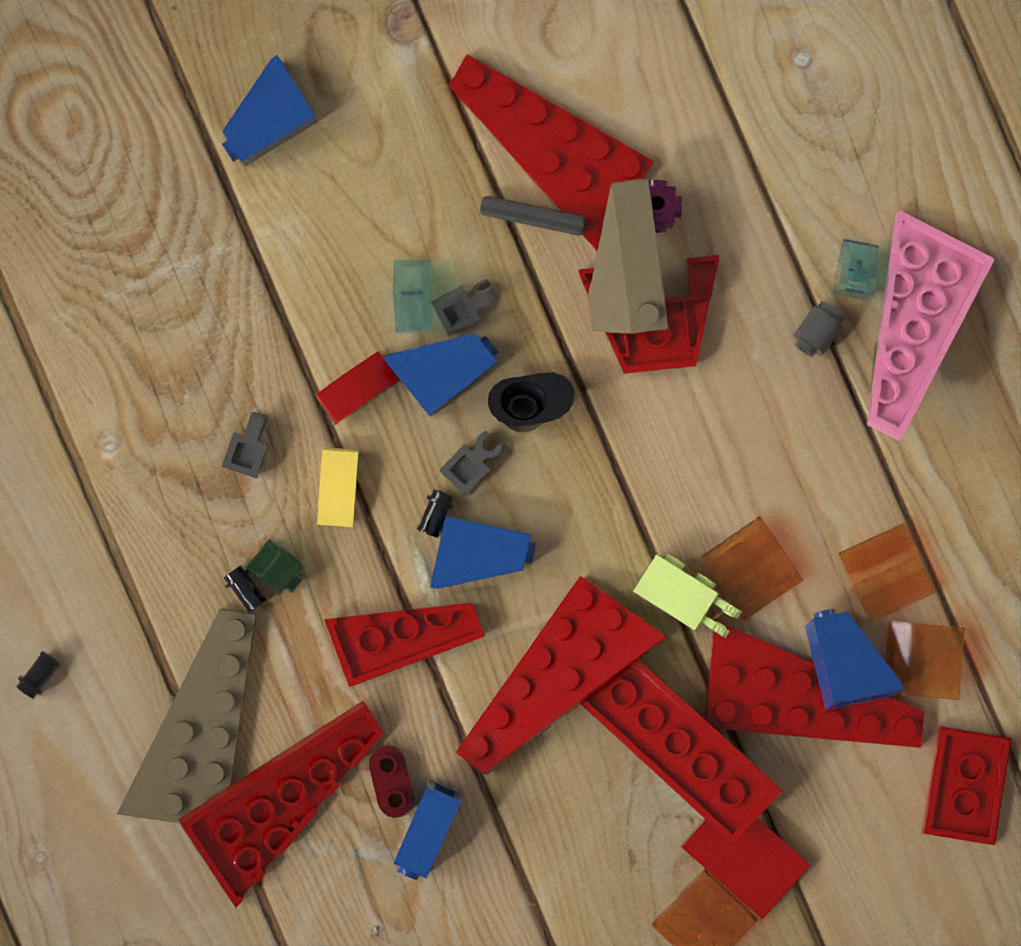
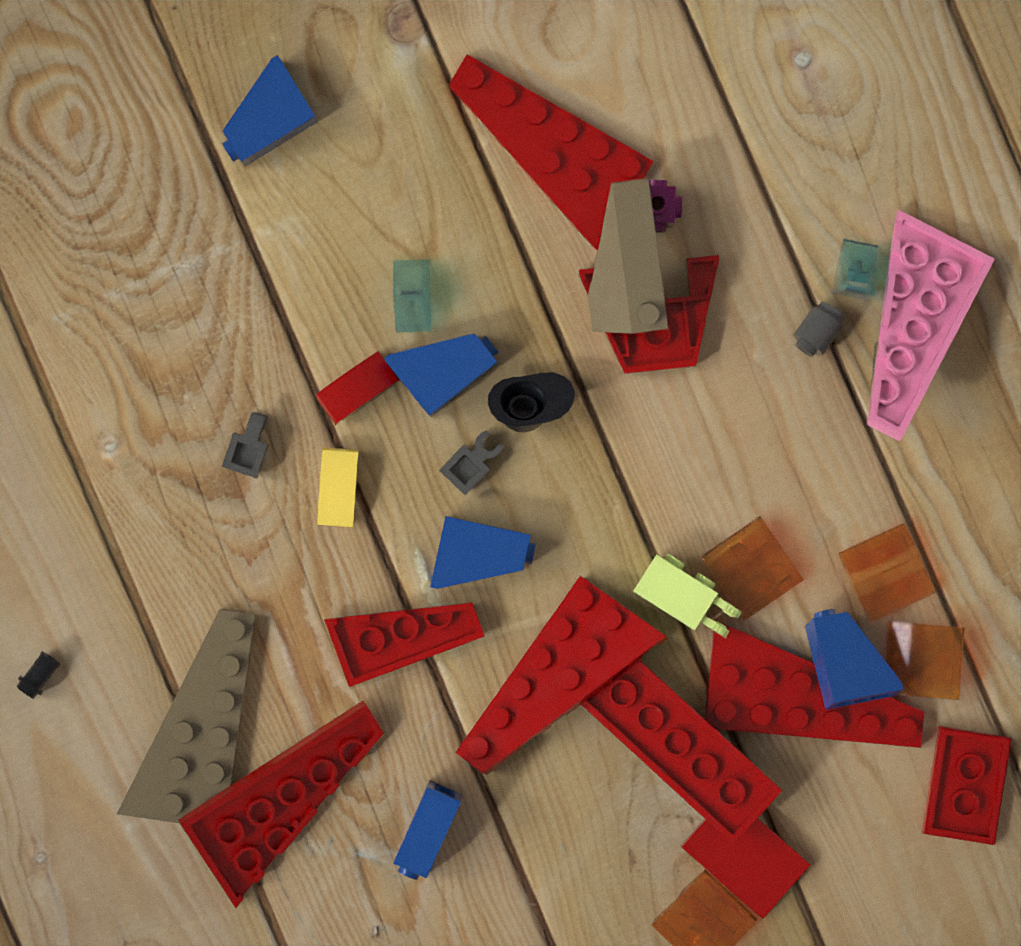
black pin [224,565,267,613] -> none
clear green brick [246,539,305,595] -> none
dark red plate [369,745,414,818] -> none
black pin [417,489,454,538] -> none
dark grey plate [431,279,498,336] -> none
dark grey axle [480,196,586,236] -> none

